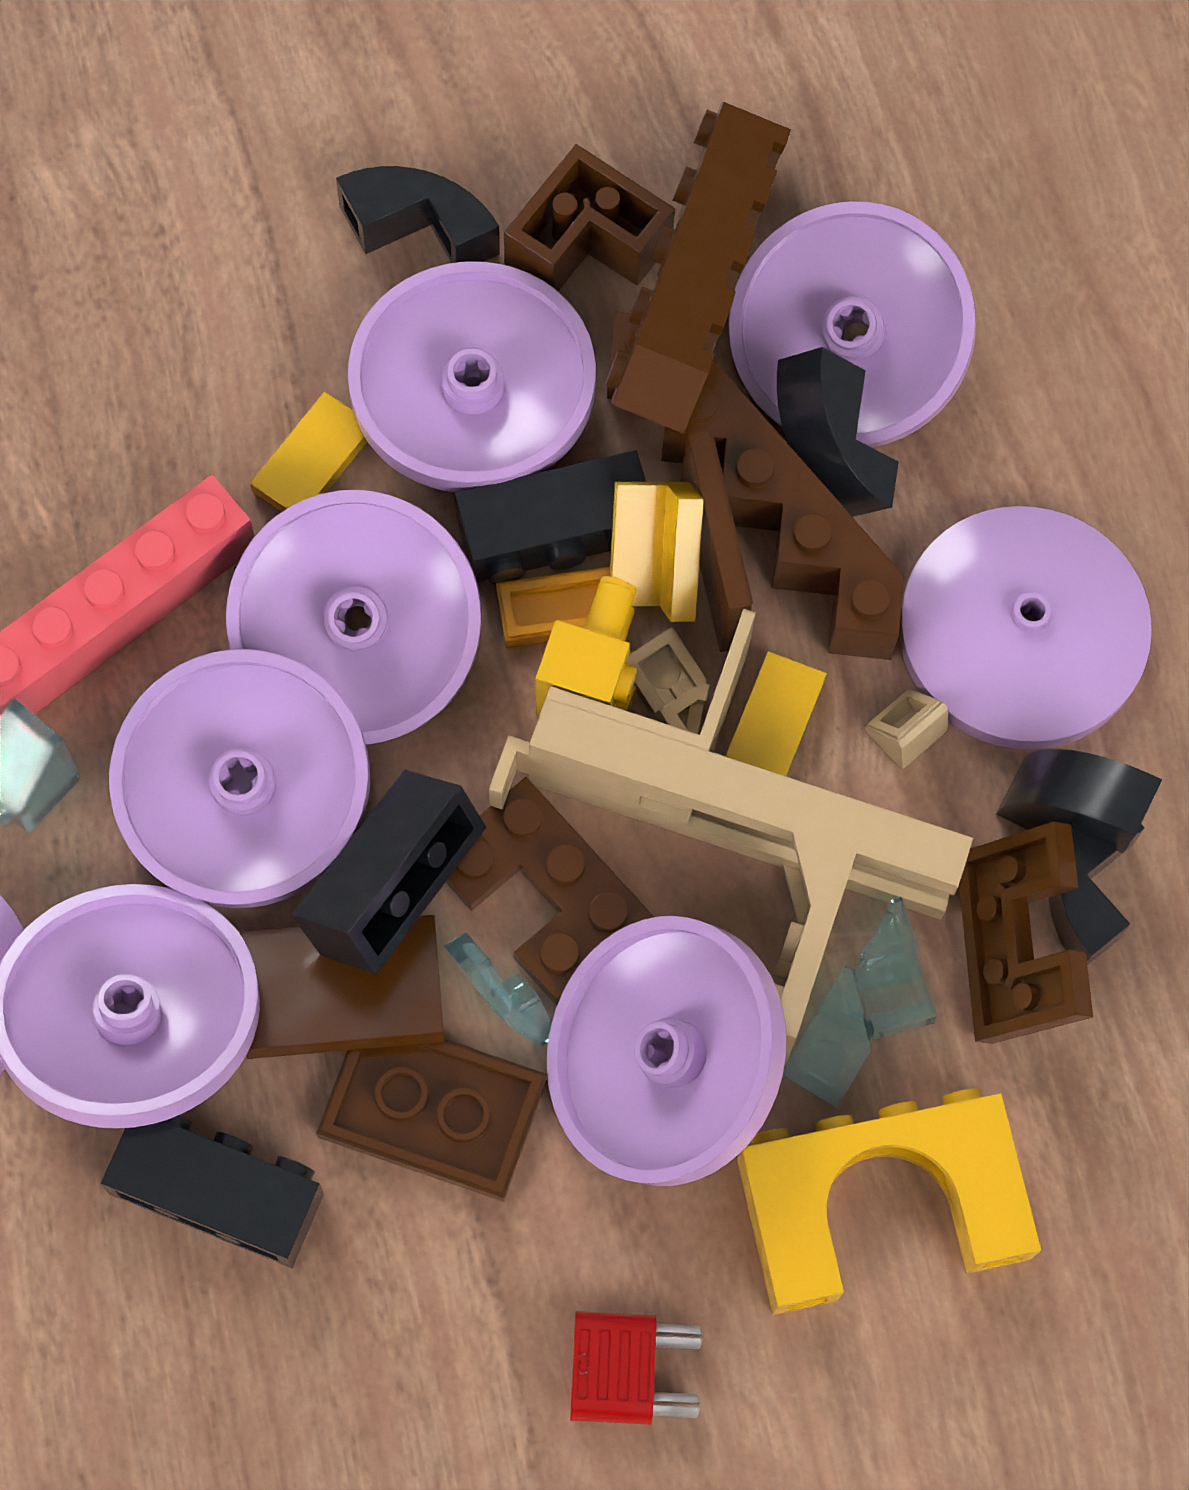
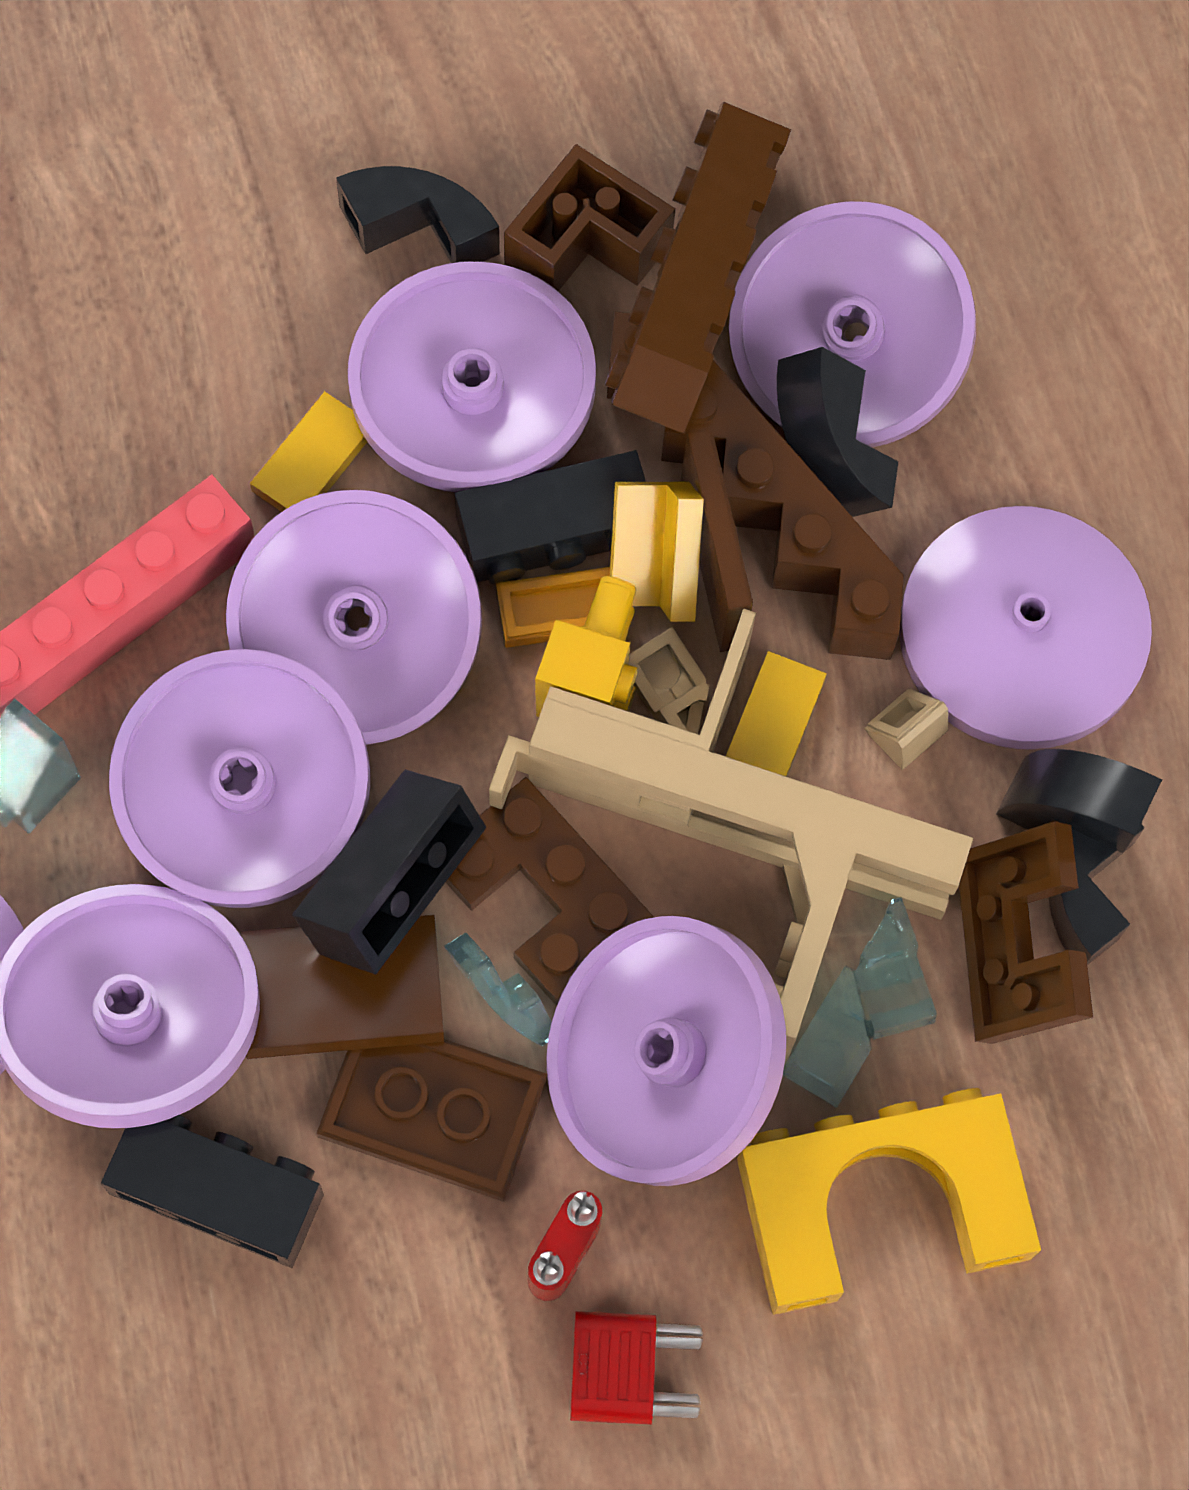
none -> red piece [528,1191,603,1301]

